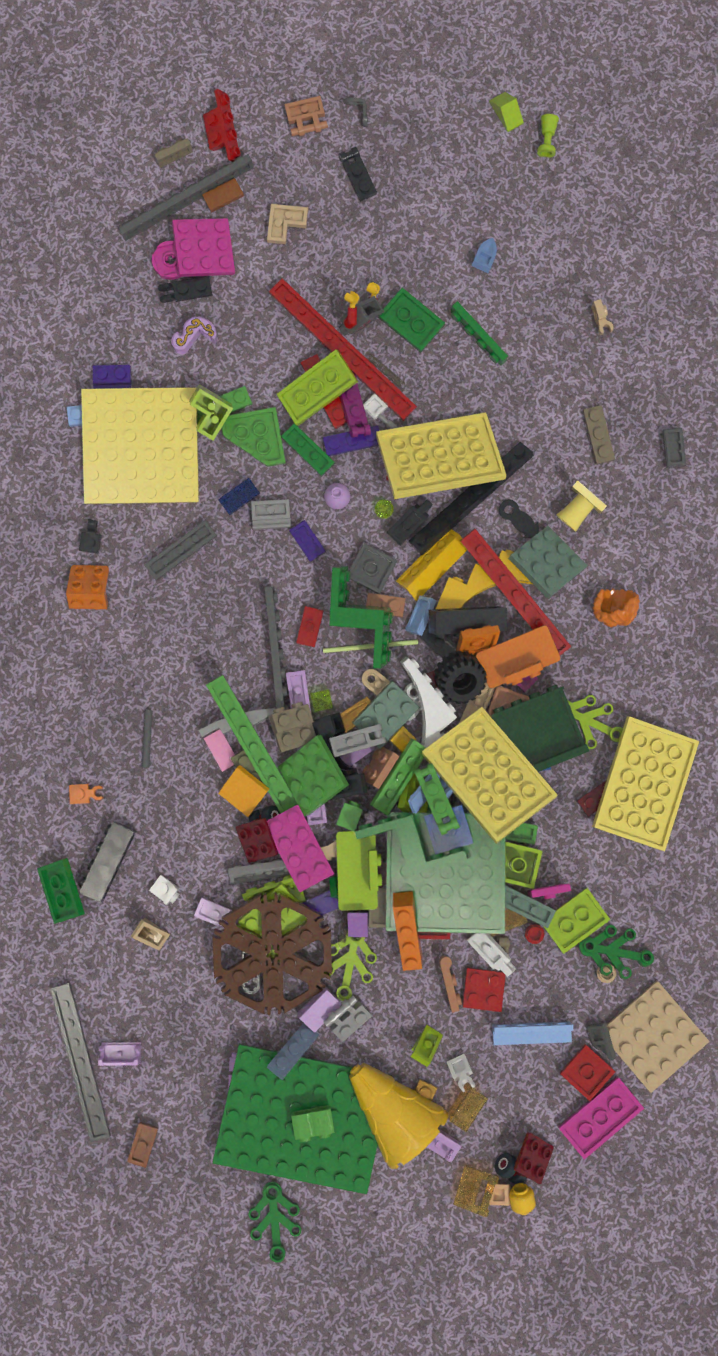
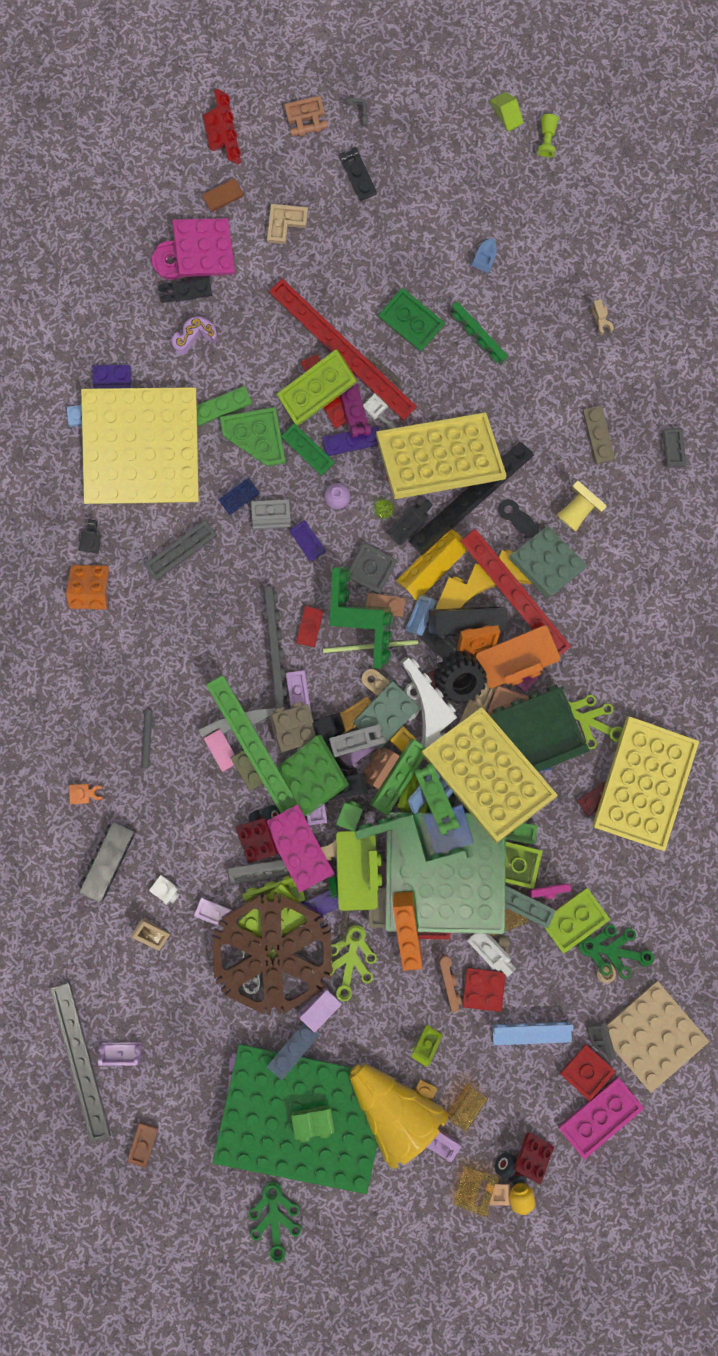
green plate [37,858,85,924] -> none
dark grey plate [119,154,253,241] -> none
dark tan plate [154,138,193,168] -> none
lime brick [189,384,233,441] -> none
light orange tile [218,765,269,817] -> none
clear neon green plate [310,689,333,712] -> none
light grey plate [323,995,372,1042] -> none
torso [339,282,385,335] -> none
medium lavender slope [347,913,369,937] -> none
white plate [447,1054,475,1092] -> none
red plate [525,924,544,944] -> none
orange hair [592,588,640,627] -> none

